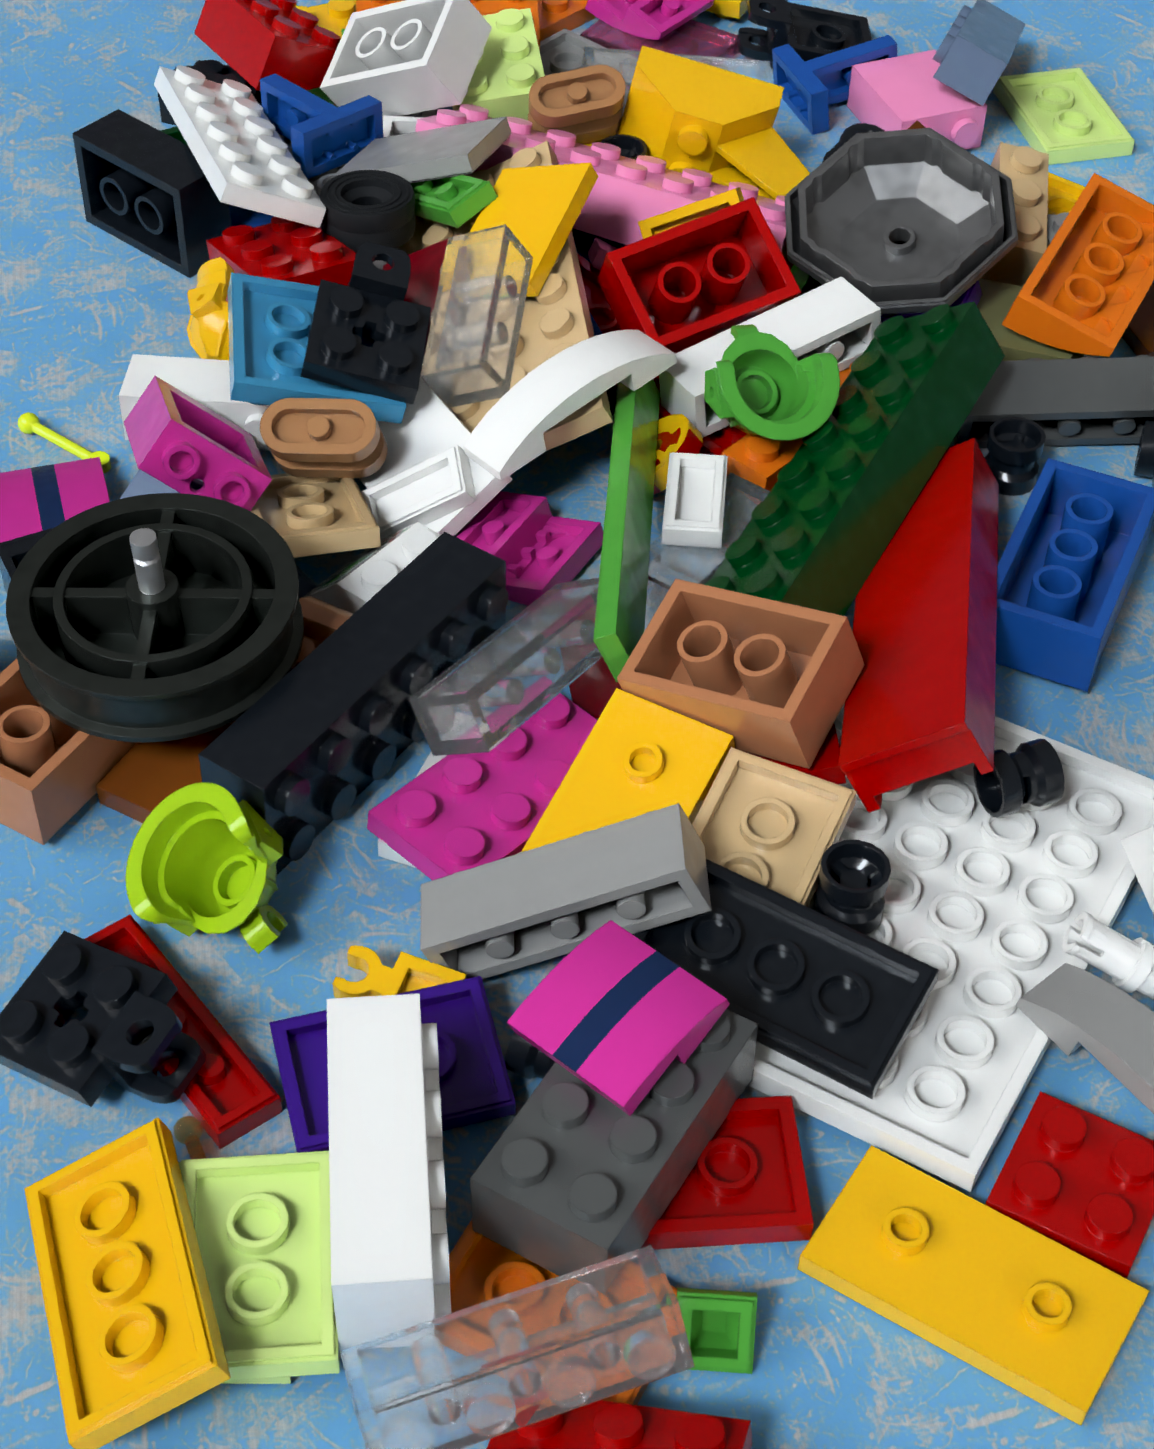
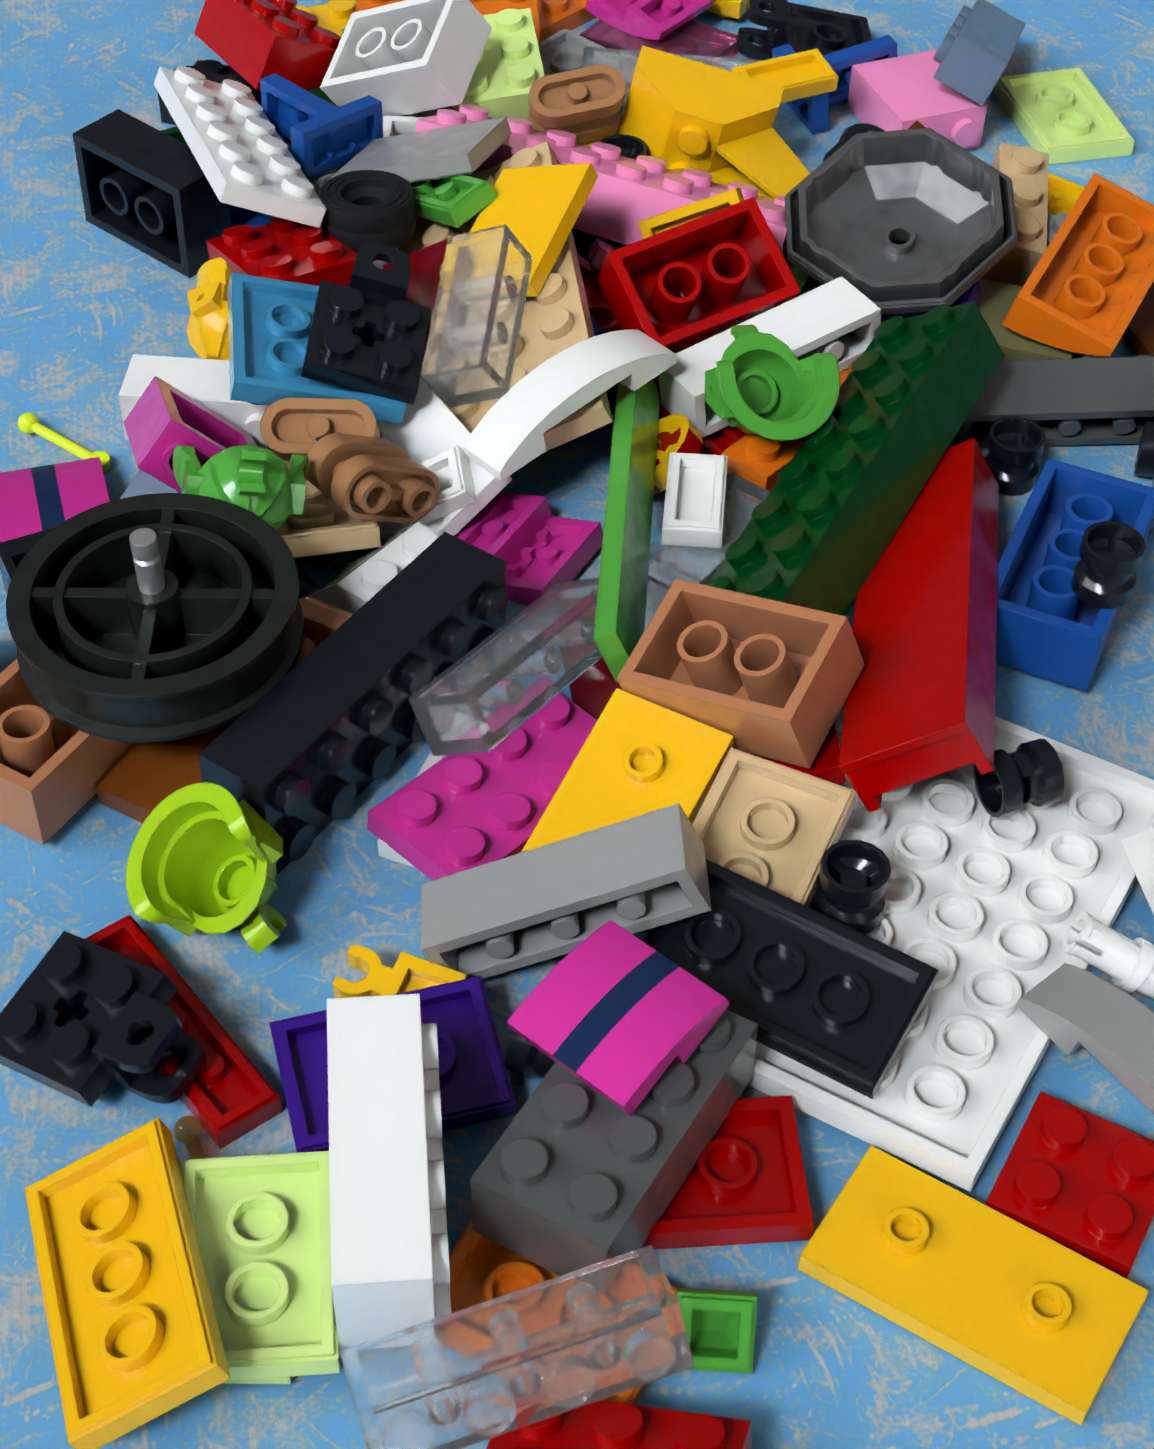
none -> bright green helmet [172,444,308,531]
none -> medium nougat brick [305,433,440,523]
none -> yellow tile [732,48,839,104]
none -> black wheel [1071,521,1146,609]

